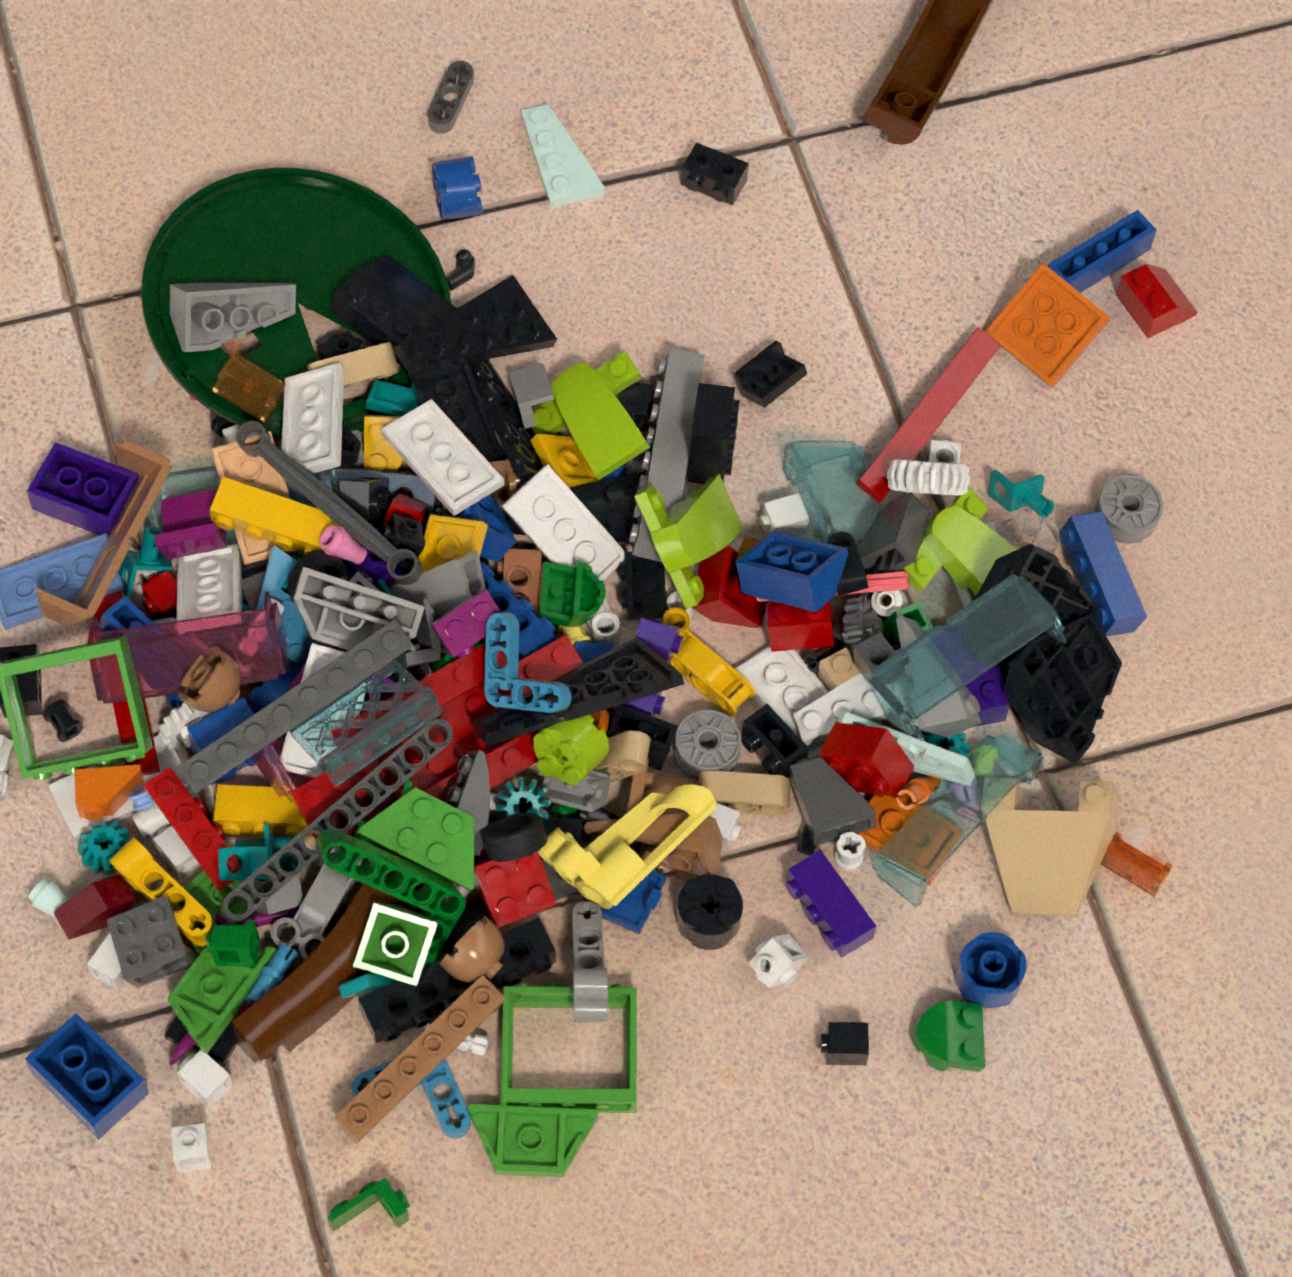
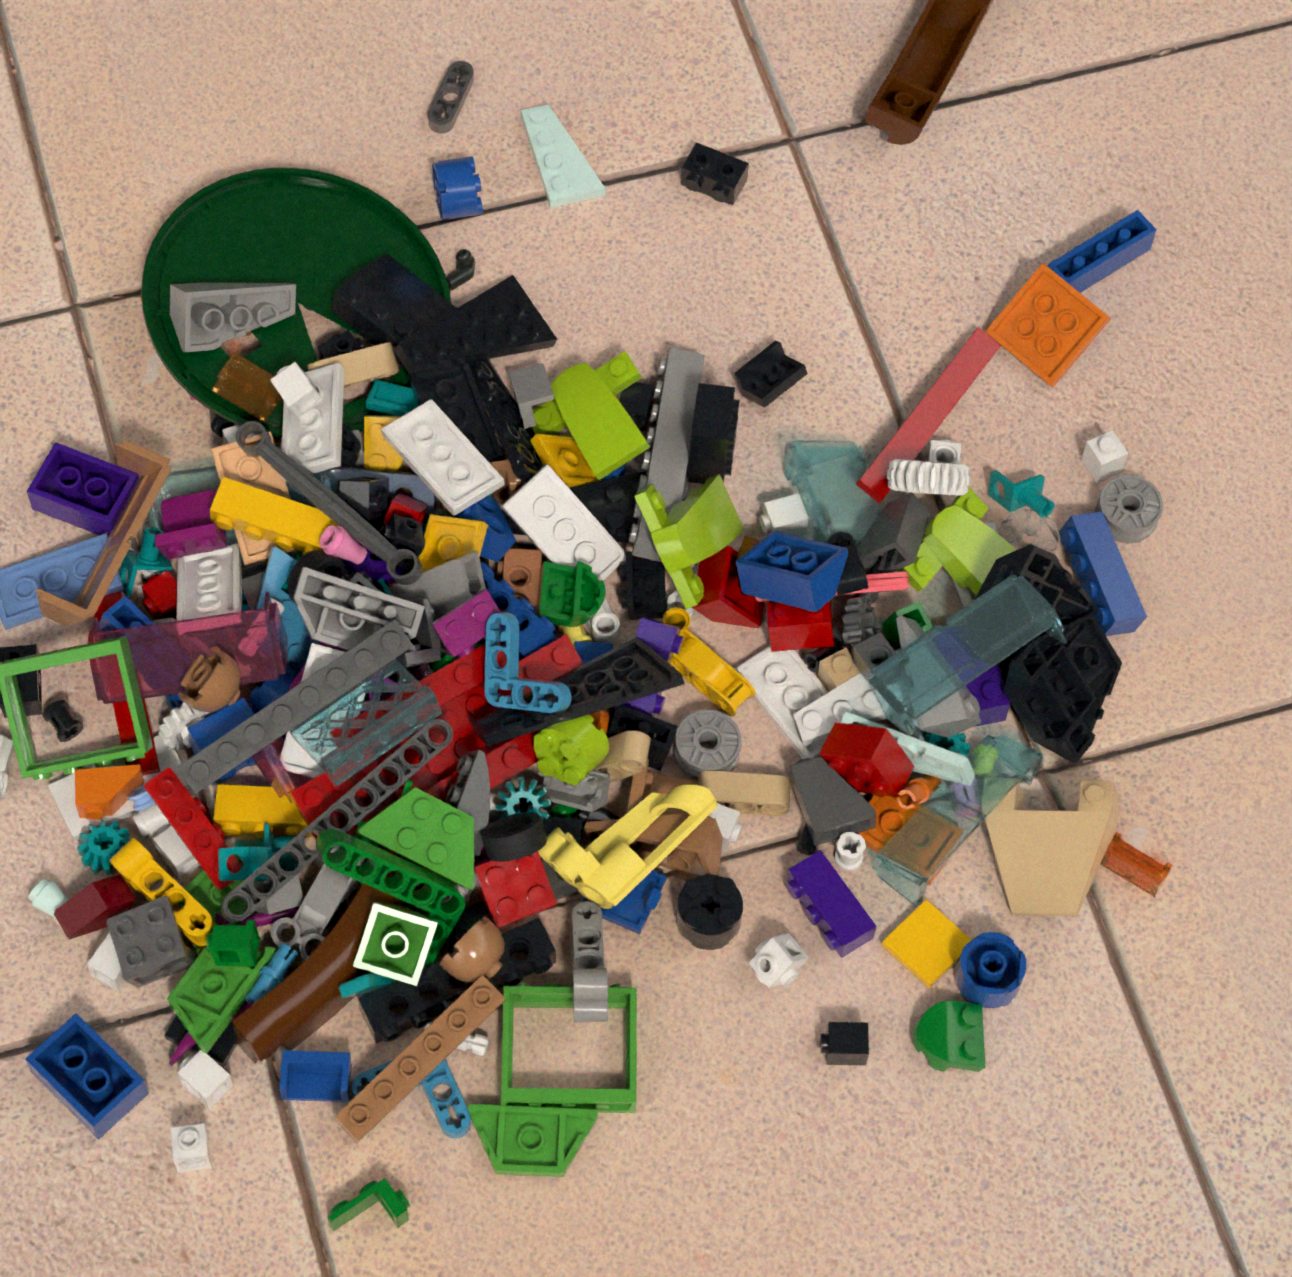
black brick [741,704,809,778] -> none
white brick [871,590,907,617] -> none
red slope [1116,264,1197,338] -> none
none -> white brick [270,362,323,418]
none -> blue panel [279,1050,352,1102]
none -> yellow tile [881,899,972,989]
none -> white brick [1081,430,1128,483]

